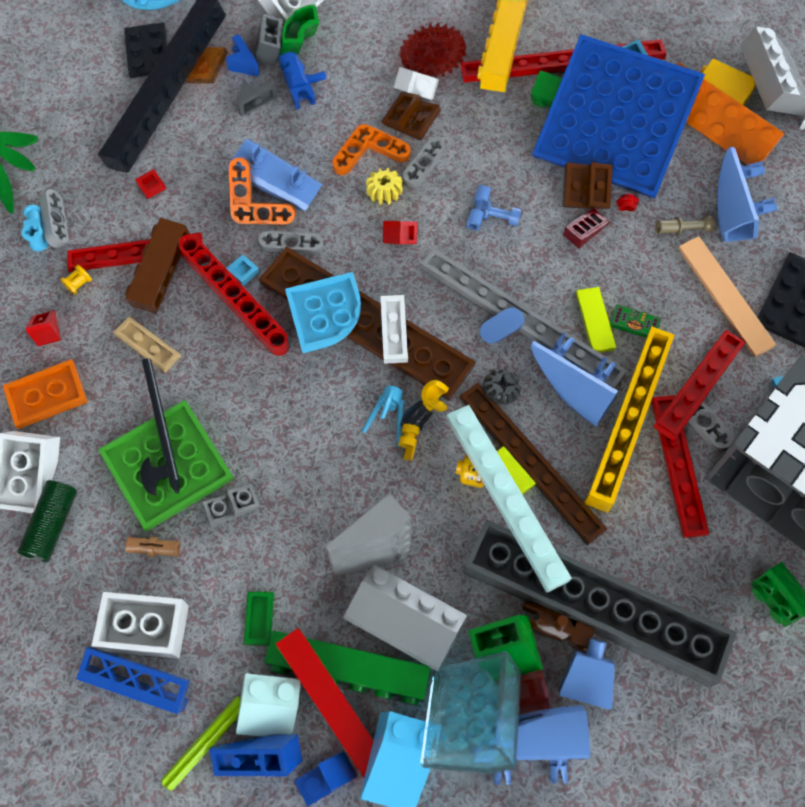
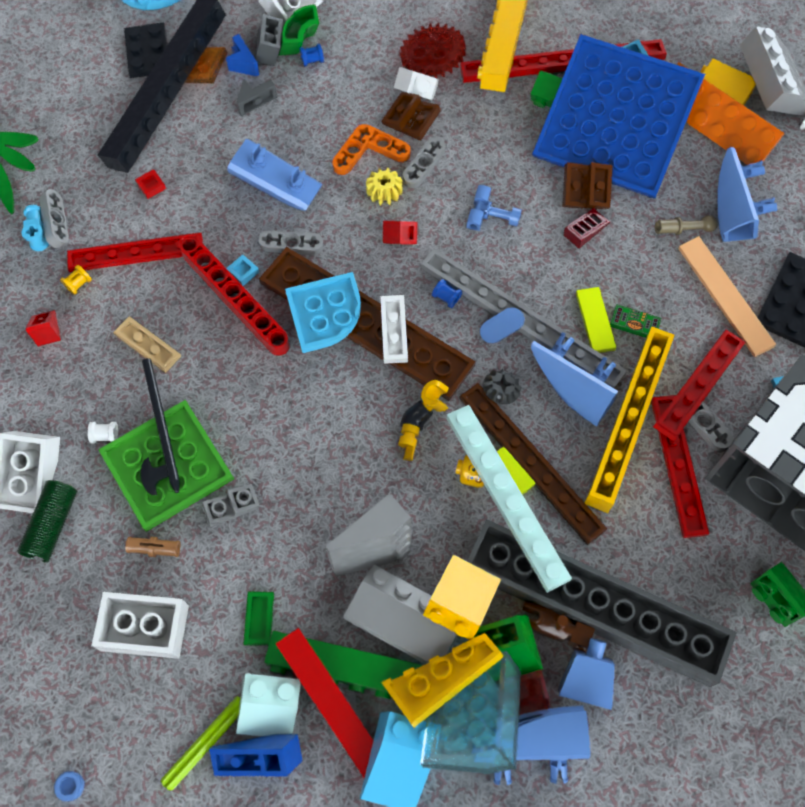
orange plate [2,359,88,430] -> none
blue fence [76,646,190,714] -> none
reddish brown brick [125,217,189,314] -> none
orange beam [229,157,296,224] -> none
blue piece [279,52,326,109] -> none
blue slope [295,752,357,807] -> none
medium azure plant [362,386,405,447] -> none
red plate [616,194,639,211] -> none
none -> medium blue tile [54,771,84,802]
none -> white bush [88,422,118,444]
none -> blue bush [300,43,324,67]
none -> yellow wing [381,633,503,728]
none -> yellow brick [423,555,501,640]
none -> blue bush [432,279,462,308]

